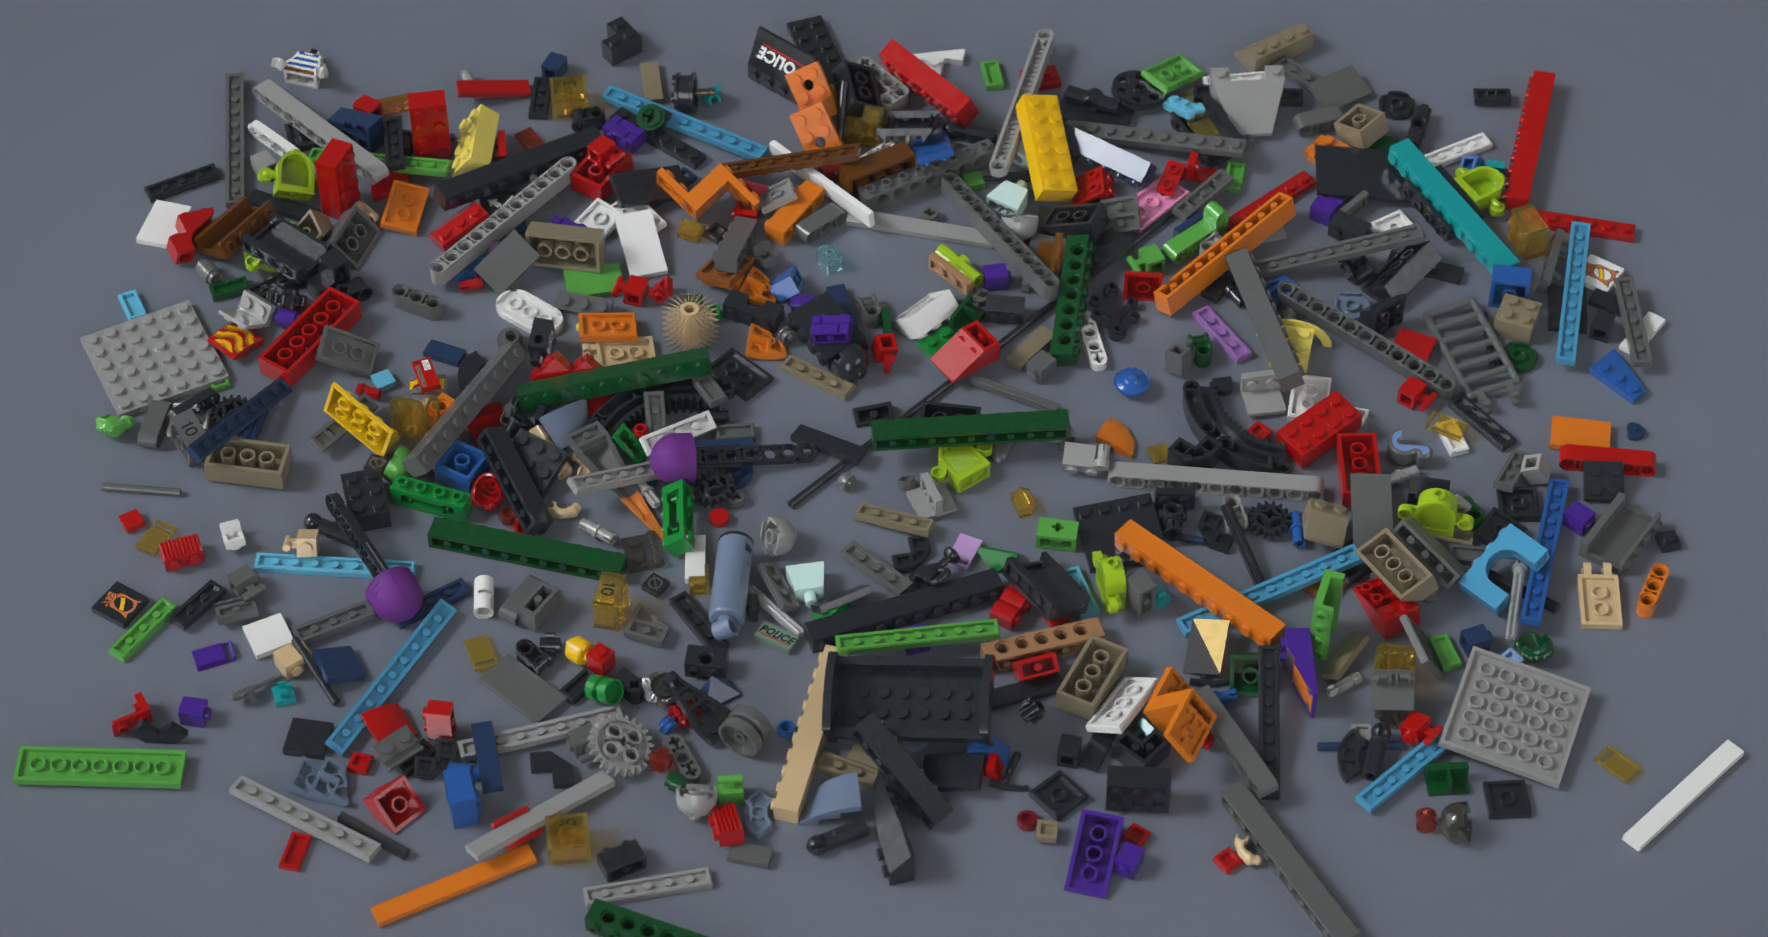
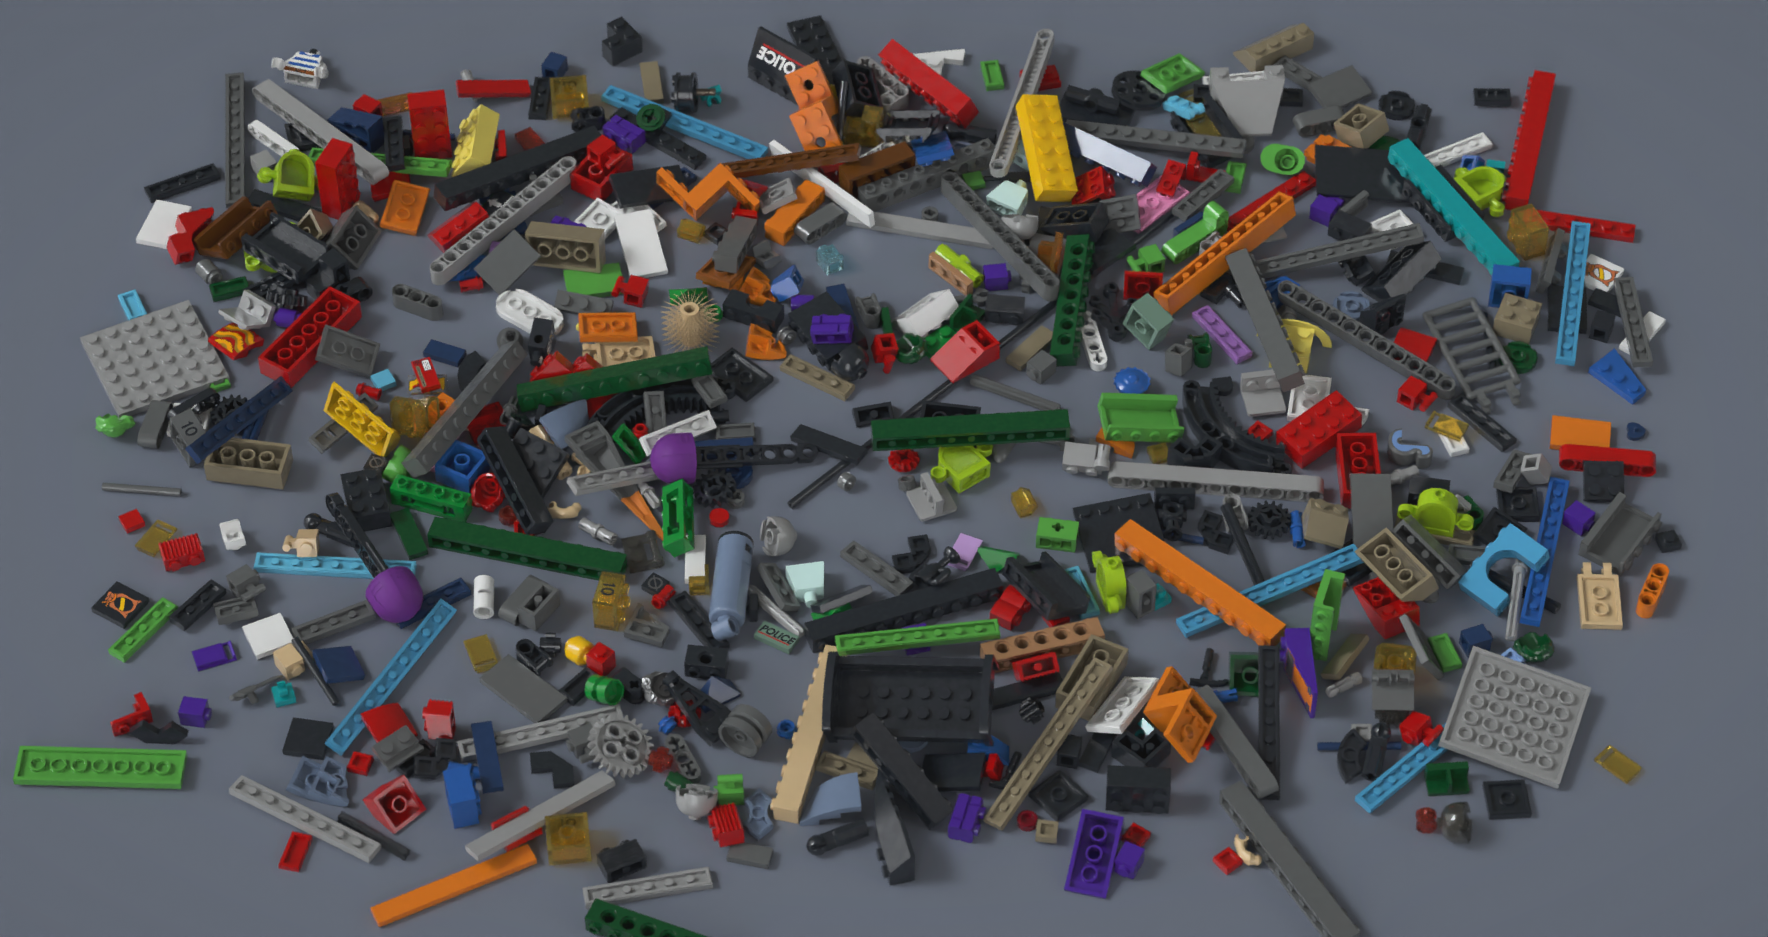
red bracket [647,275,673,305] -> none
dark tan tile [854,502,935,538] -> none
sticker [1183,619,1230,674] -> none
white tile [1622,740,1744,852] -> none
none -> dark green tile [390,508,428,560]
none -> red pin [651,585,676,609]
none -> green slope [669,287,708,306]
none -> red gear [888,449,920,472]
none -> dark green hair [895,333,928,365]
none -> dark purple brick [948,793,986,843]
none -> dark tan plate [983,657,1113,831]
none -> bright green panel [1097,393,1185,443]
none -> sand green brick [1123,293,1174,350]
none -> bright green piece [1261,144,1305,175]

